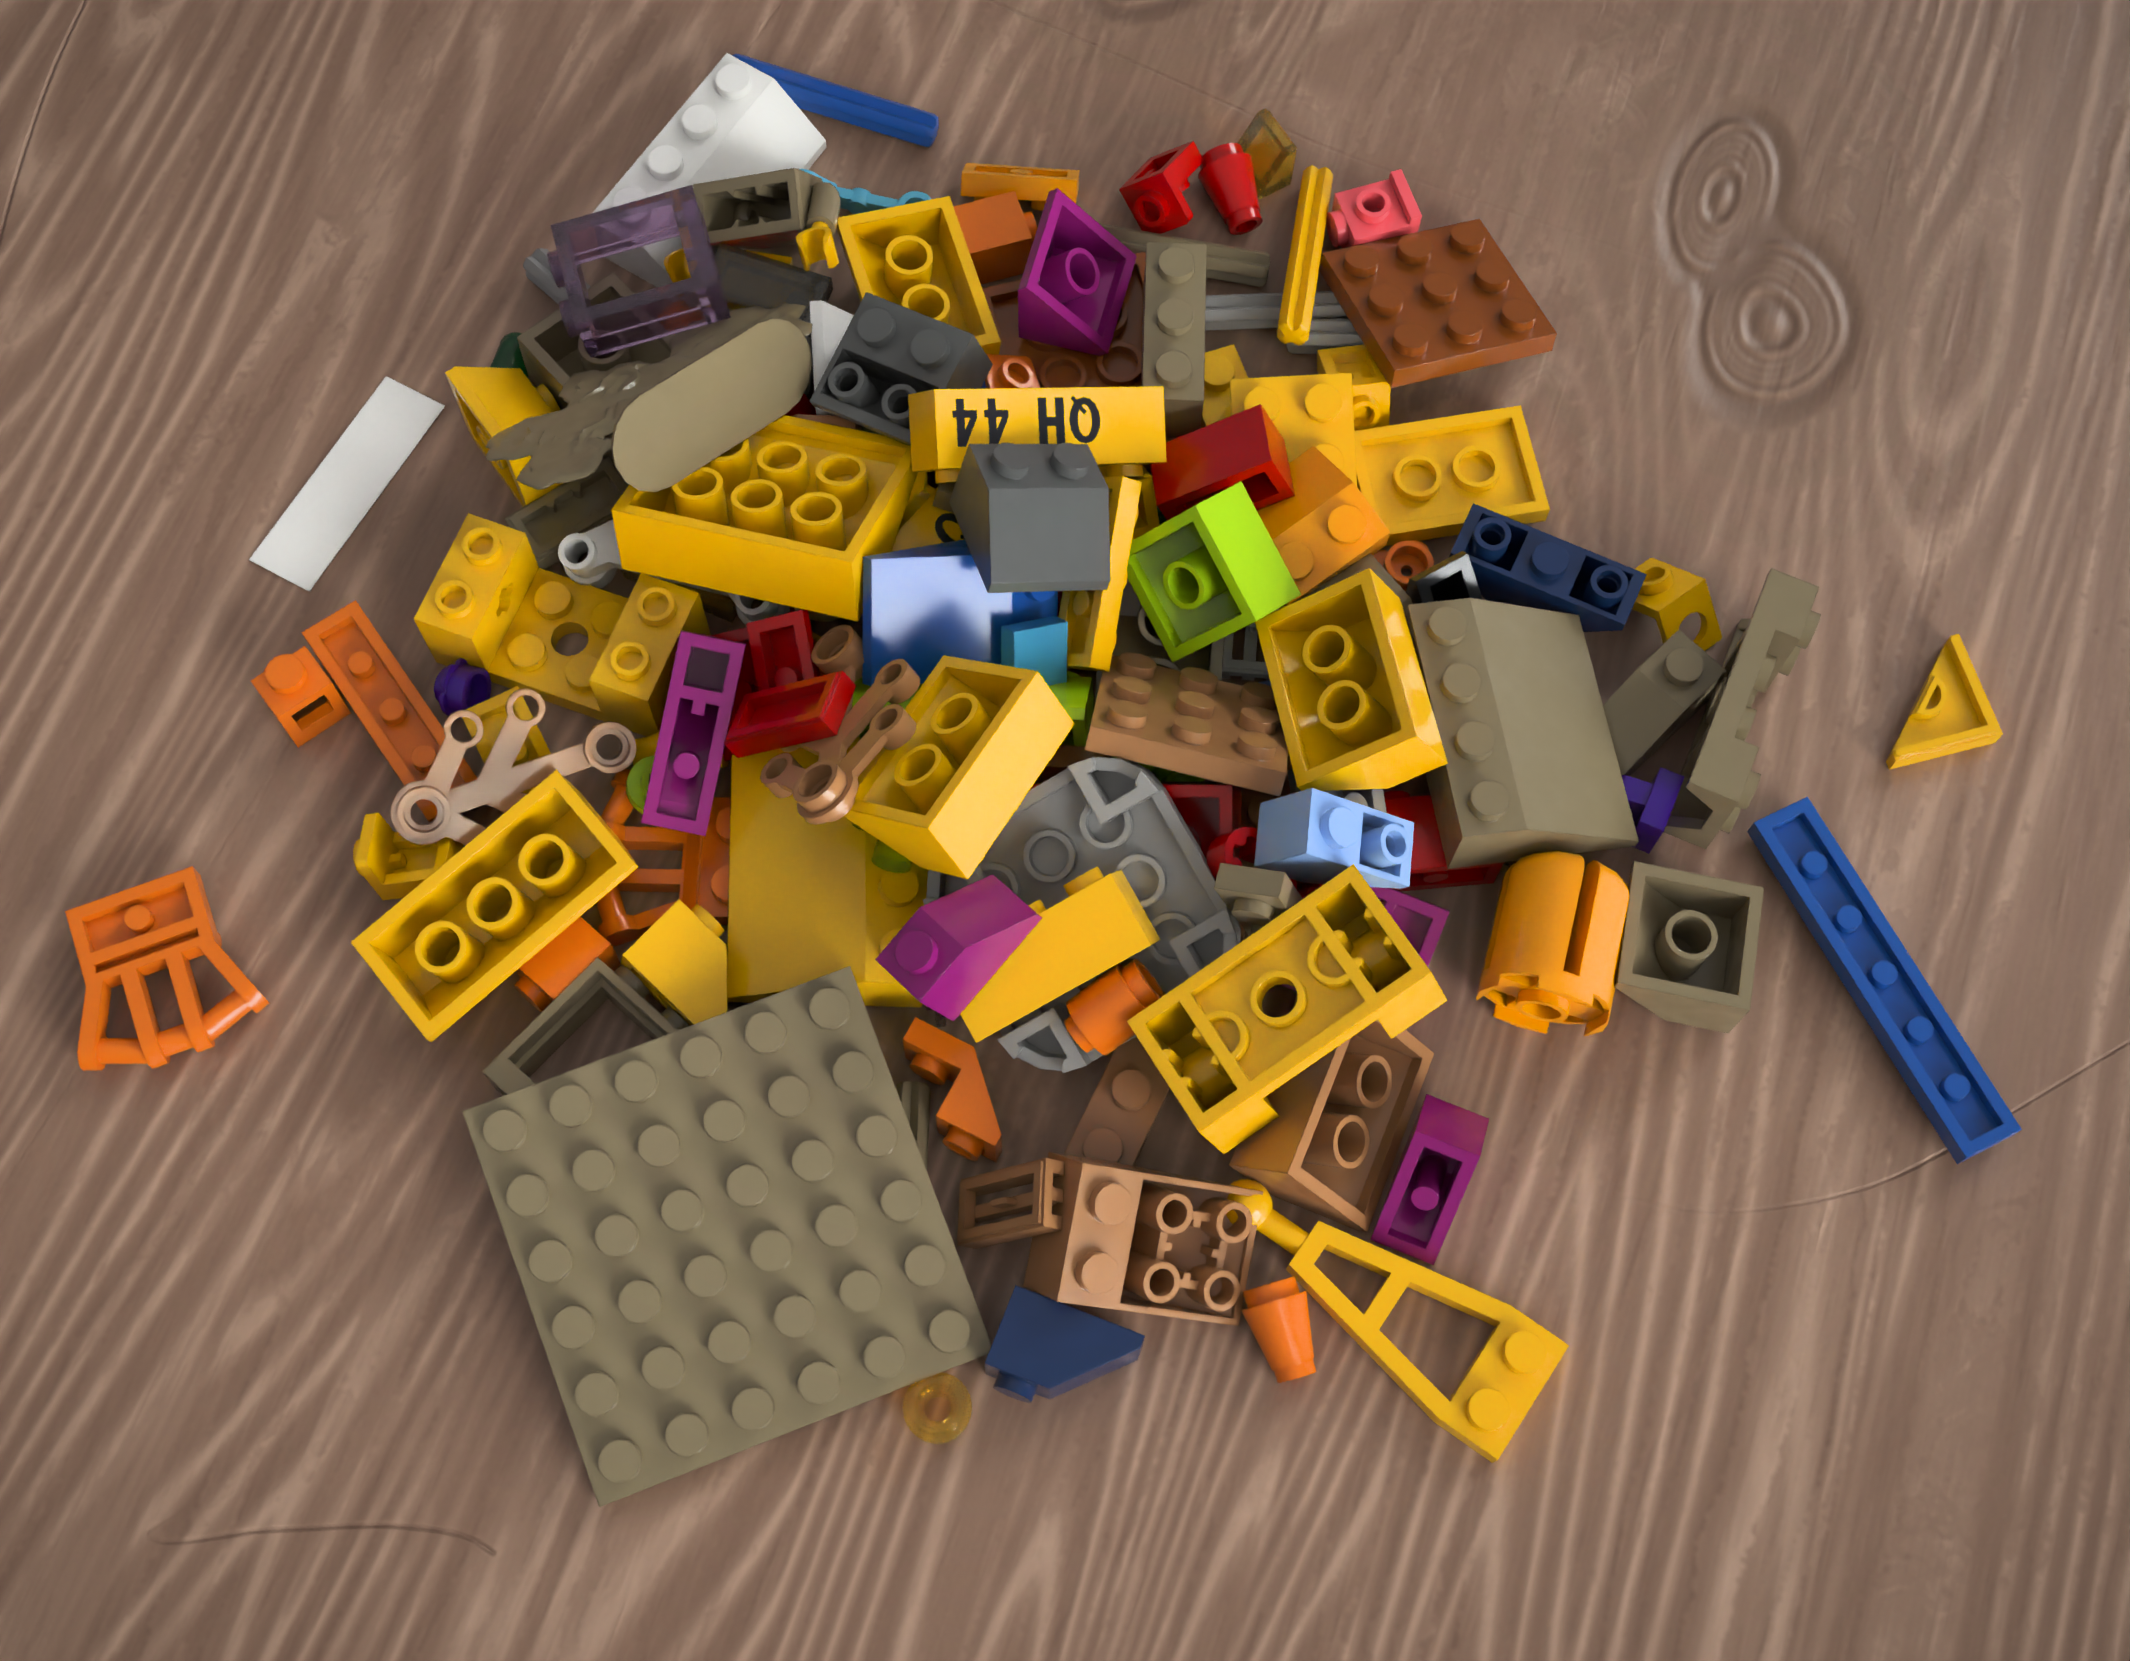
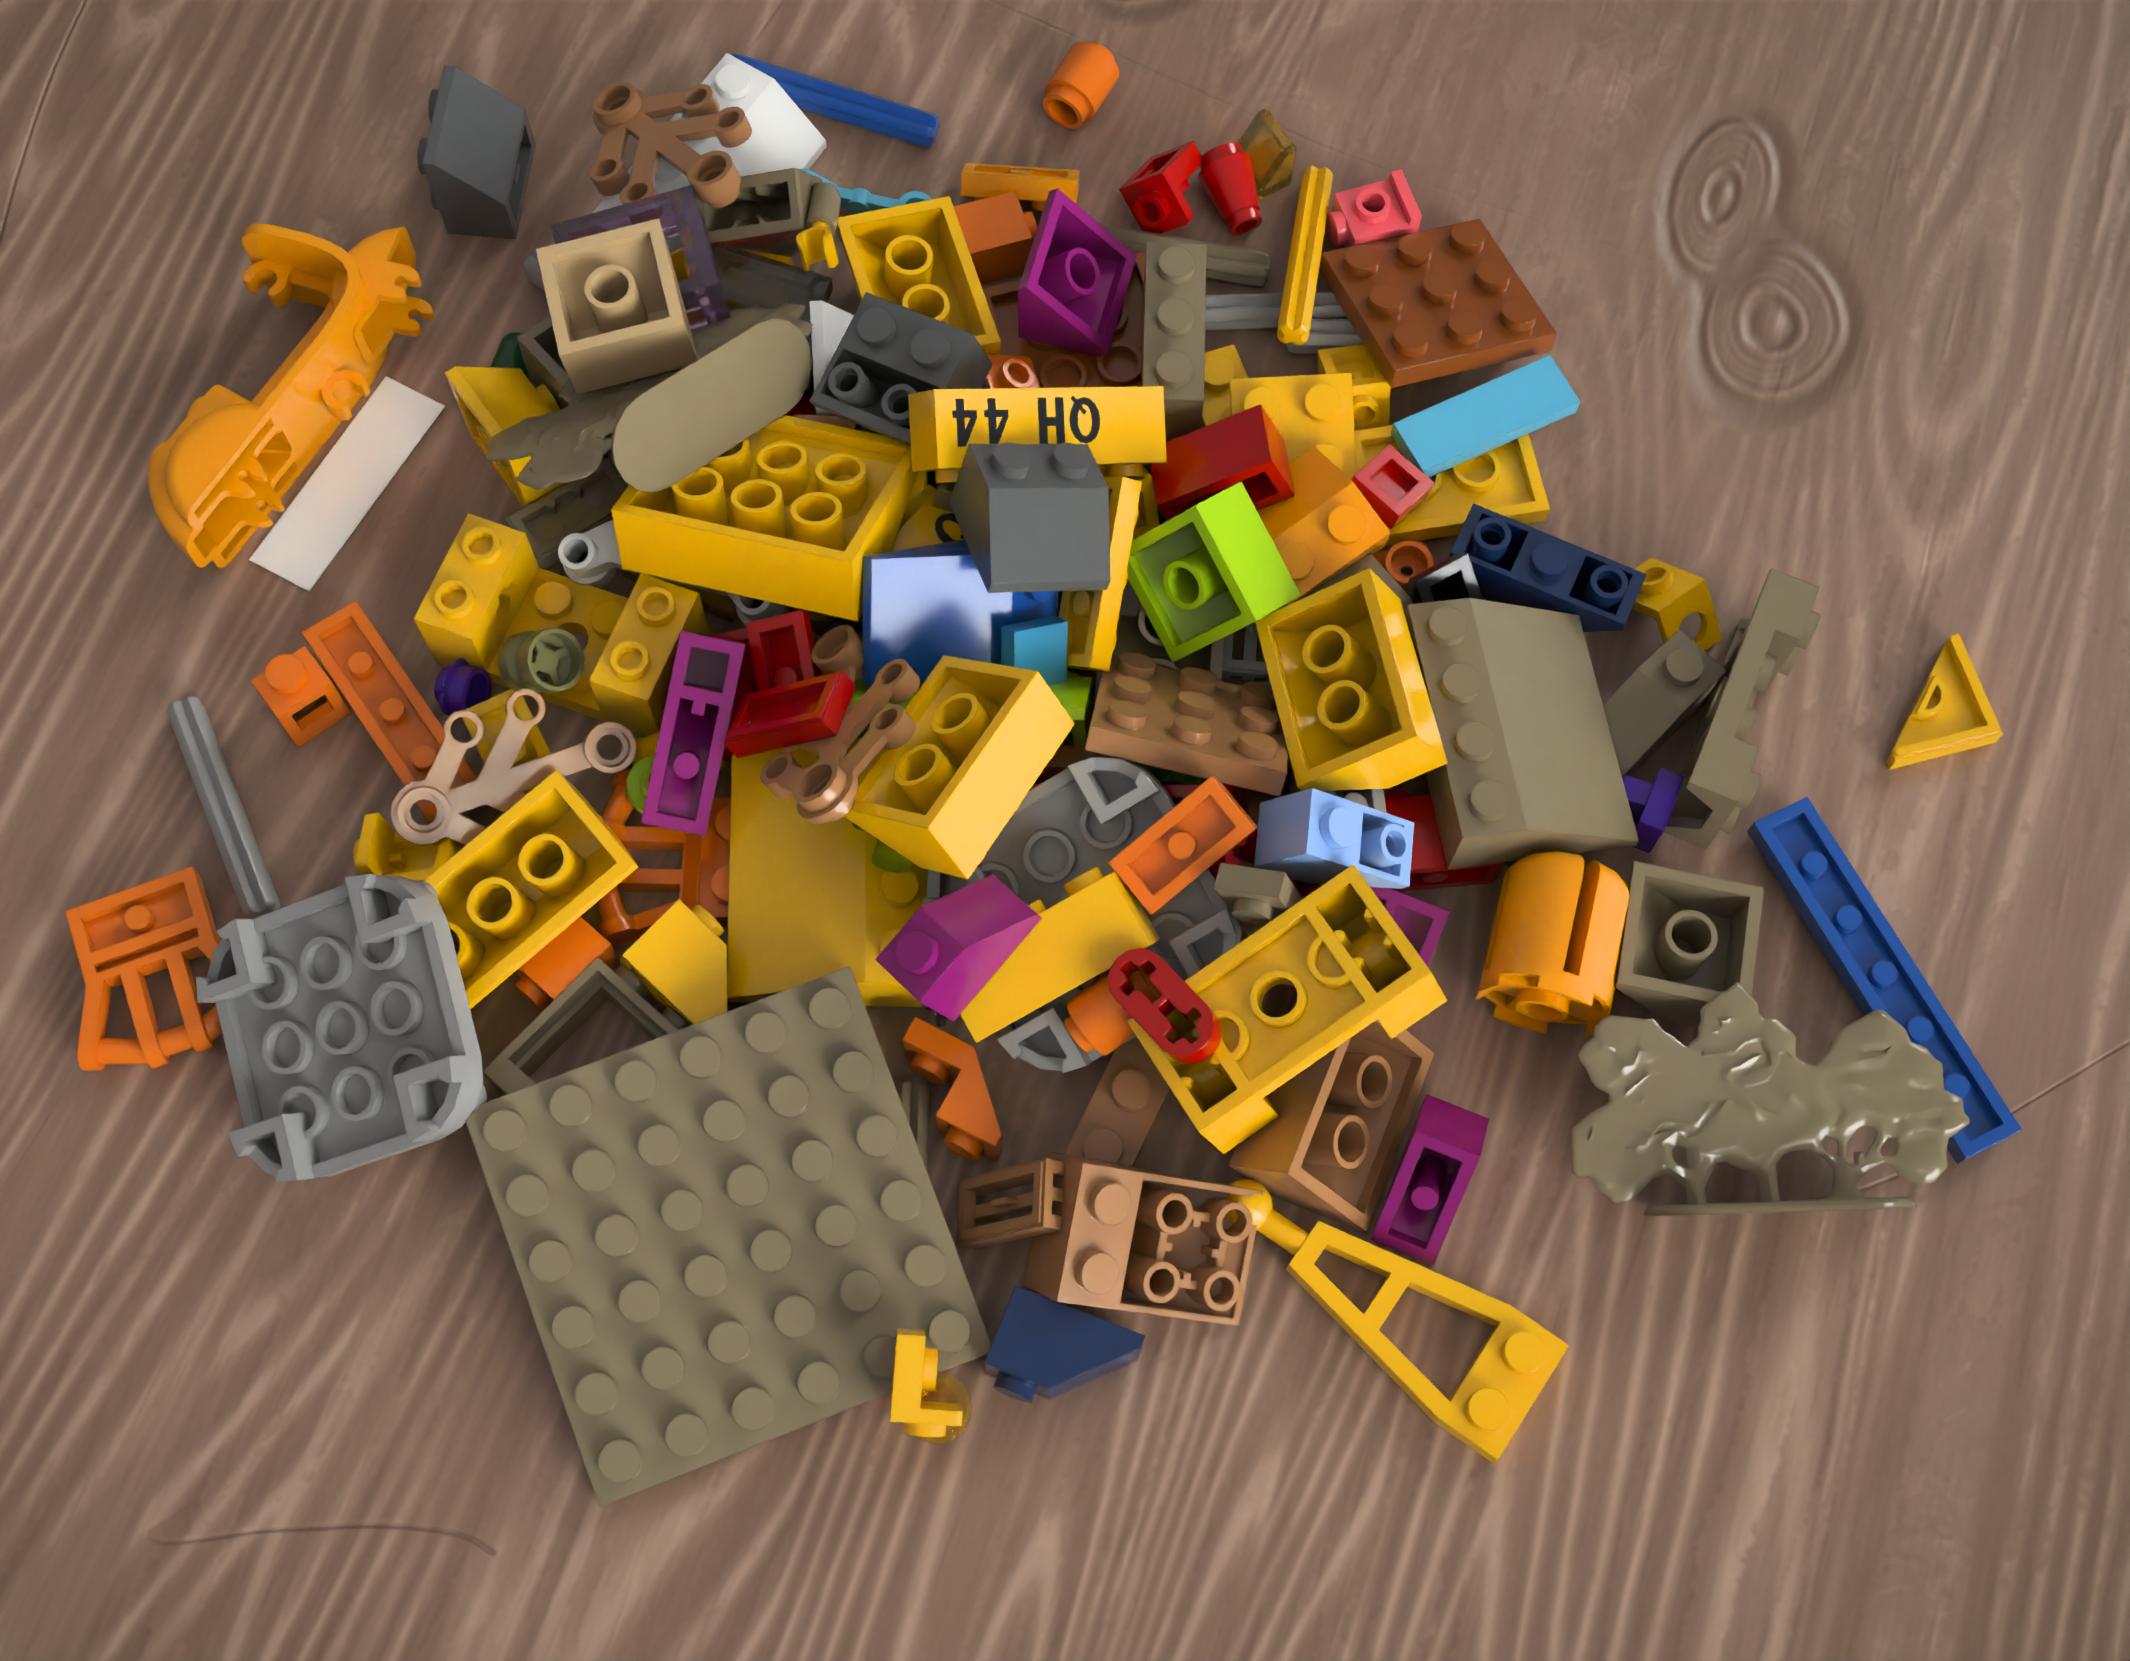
orange cone [1241,1276,1317,1383] -> none
none -> light orange piece [147,223,435,568]
none -> light grey axle [167,696,280,919]
none -> light grey plate [196,874,487,1182]
none -> dark grey slope [417,66,536,239]
none -> olive wheel [498,628,585,693]
none -> tan slope [536,218,697,394]
none -> medium nougat plant [589,82,752,220]
none -> yellow bracket [890,1328,963,1437]
none -> orange brick [1043,42,1119,129]
none -> orange plate [1108,775,1258,915]
none -> red beam [1108,948,1222,1064]
none -> plate [1352,444,1435,530]
none -> medium azure tile [1391,355,1580,477]
none -> dark tan plant [1571,982,1970,1216]

